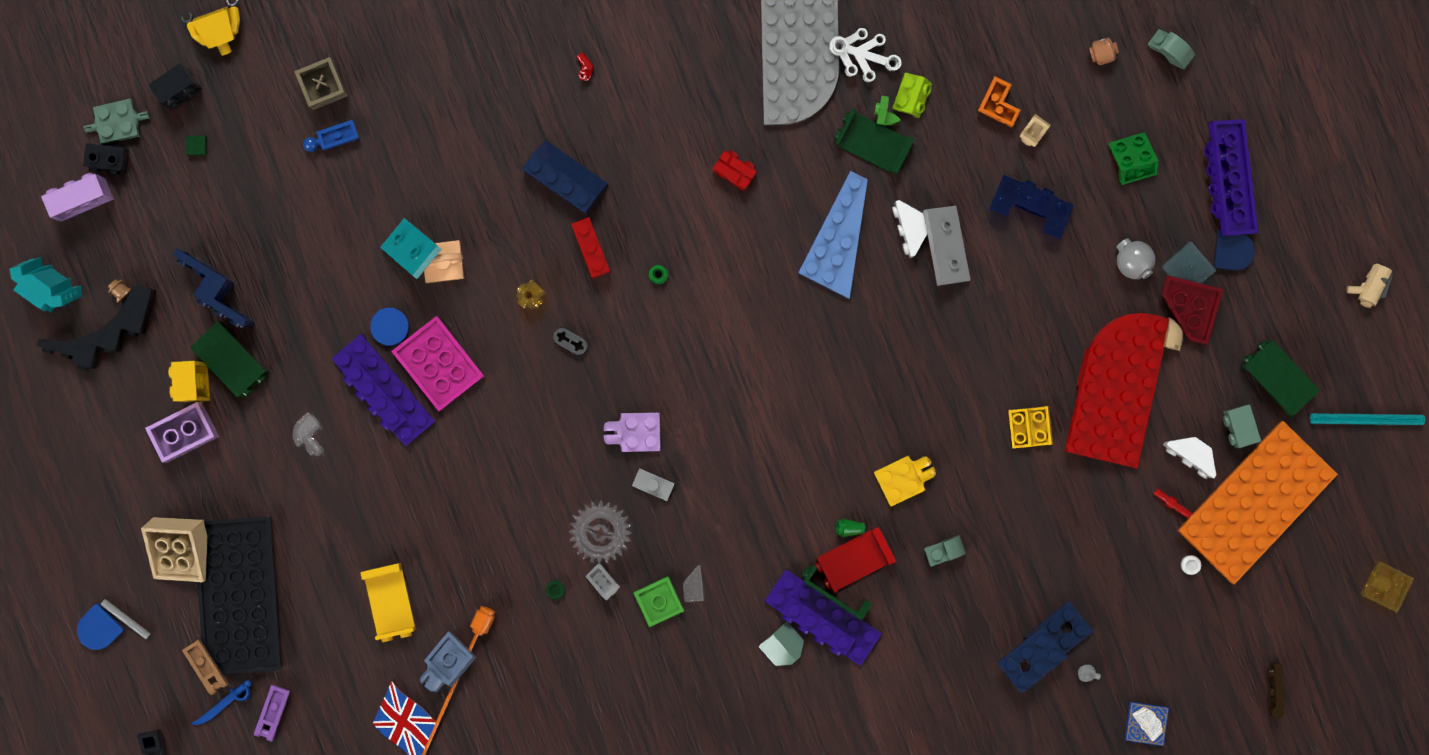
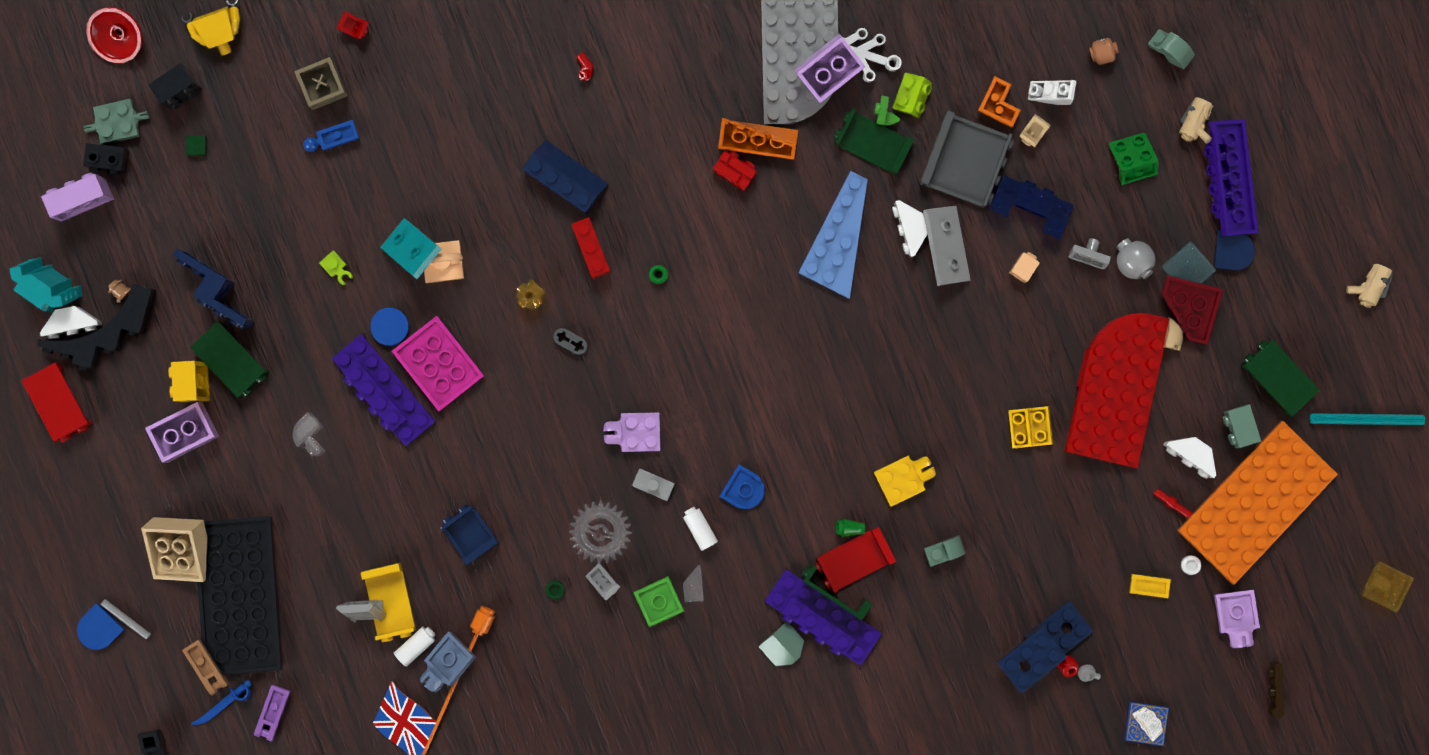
none -> red panel [22,362,93,443]
none -> white slope [40,306,103,340]
none -> red dish [86,7,143,63]
none -> lime plate [319,250,353,285]
none -> red bracket [336,11,369,39]
none -> light grey slope [336,600,386,623]
none -> white brick [394,626,435,667]
none -> dark blue panel [440,504,499,565]
none -> white brick [683,507,718,551]
none -> orange wedge [718,118,798,160]
none -> blue tile [719,464,765,509]
none -> lavender brick [794,34,866,103]
none -> dark grey panel [920,111,1014,208]
none -> light nougat brick [1009,252,1040,283]
none -> white slope [1028,80,1076,105]
none -> red piece [1057,655,1079,678]
none -> light grey tile [1068,238,1111,270]
none -> yellow tile [1129,574,1171,598]
none -> tan piece [1179,97,1213,144]
none -> lavender plate [1214,590,1260,648]

